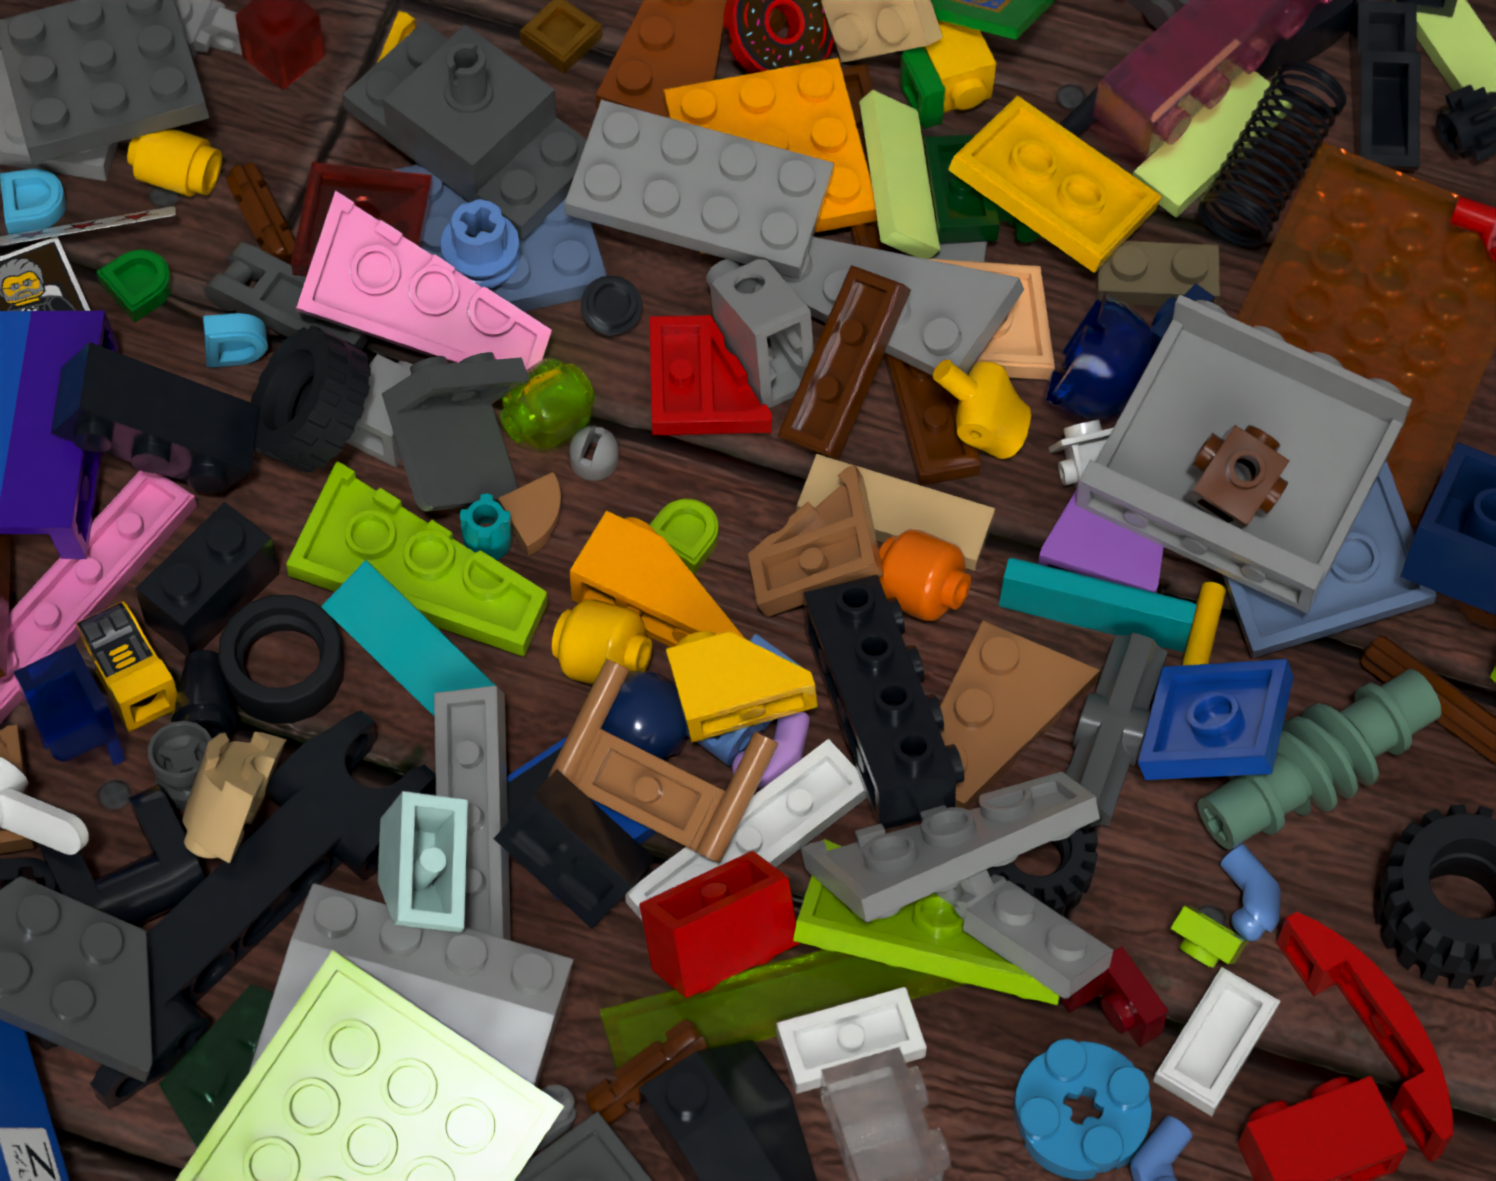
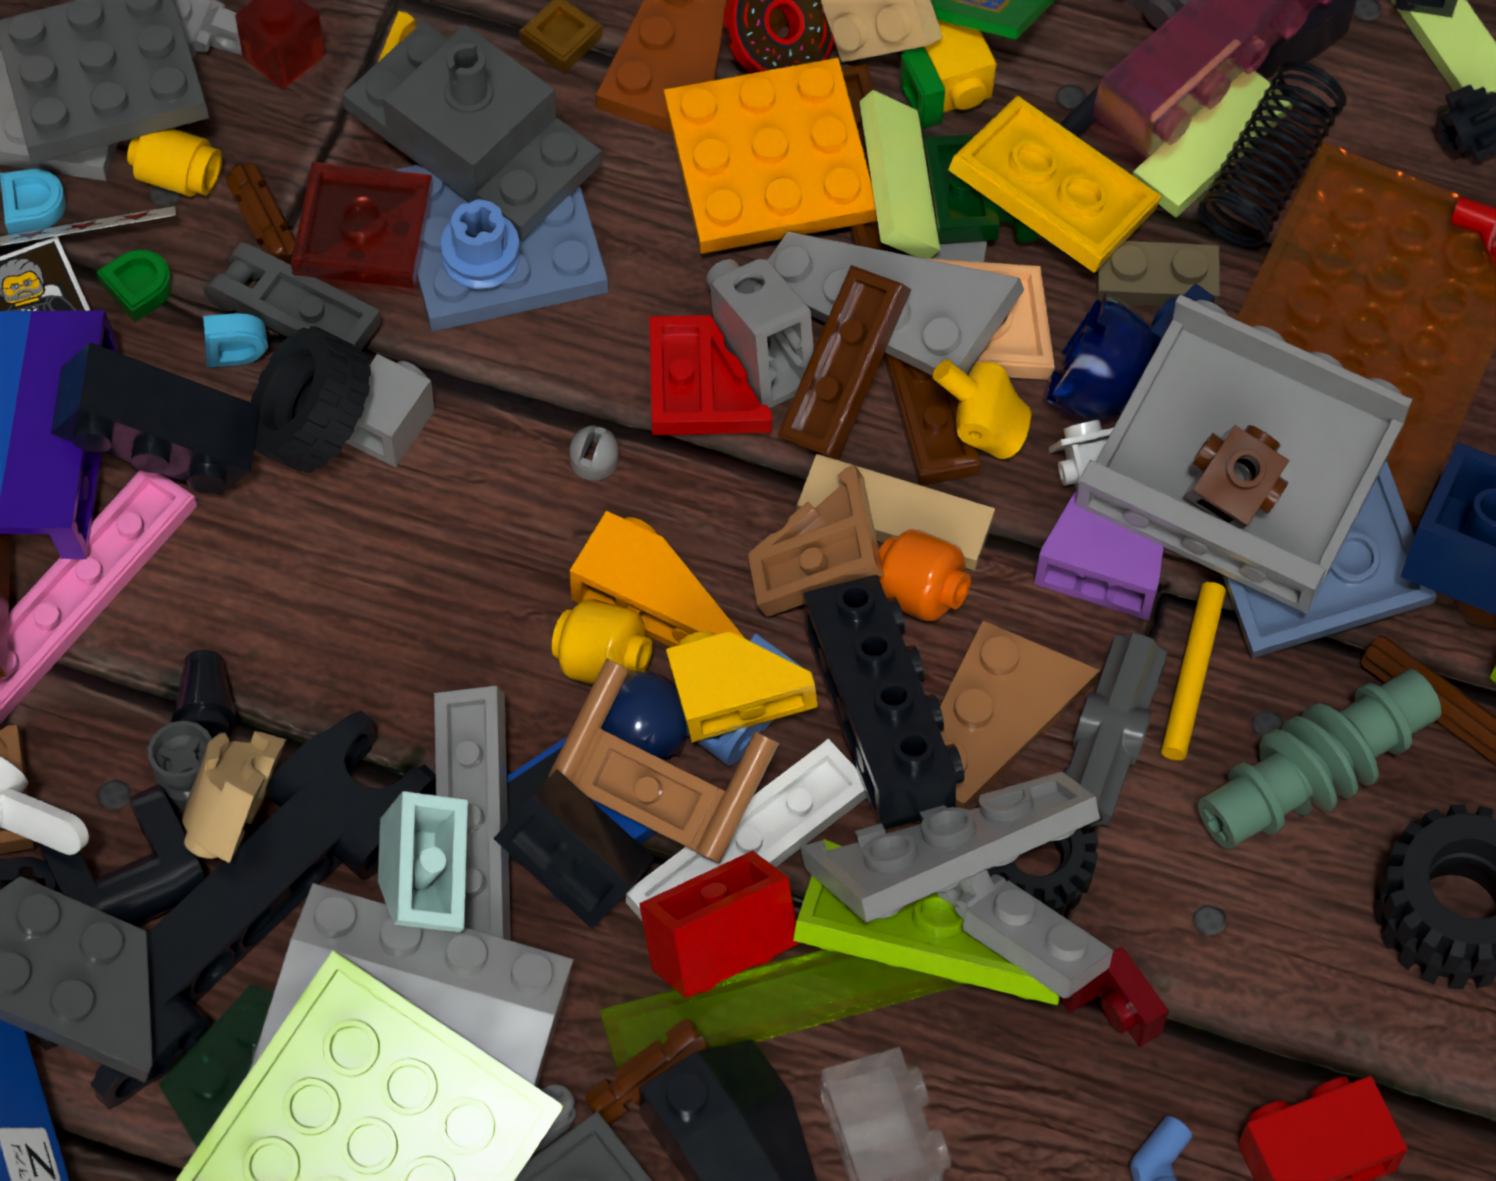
clear blue panel [14,643,125,766] -> none
yellow leg [75,601,177,733] -> none
black brick [135,502,279,656] -> none
black tyre [218,595,344,723] -> none
lime wing [286,461,548,657] -> none
bright pink wing [295,190,552,390] -> none
teal tile [321,560,506,717] -> none
dark grey bracket [382,352,529,511] -> none
teal hose [460,493,513,560] -> none
medium nougat tile [498,472,561,557] -> none
clear neon green head [500,358,595,451] -> none
light grey plate [564,100,834,279] -> none
black plate [580,275,642,337] -> none
lime tile [650,499,718,575] -> none
lavender arm [732,712,810,789] -> none
white plate [776,987,927,1094] -> none
teal tile [999,558,1197,652] -> none
dark azure plate [1013,1039,1152,1180] -> none
blue plate [1138,659,1294,780] -> none
white tile [1153,967,1280,1116] -> none
lime plate [1170,906,1249,968] -> none
medium blue arm [1220,844,1281,942] -> none
red slope [1276,912,1454,1163] -> none
black slope [1350,0,1421,170] -> none

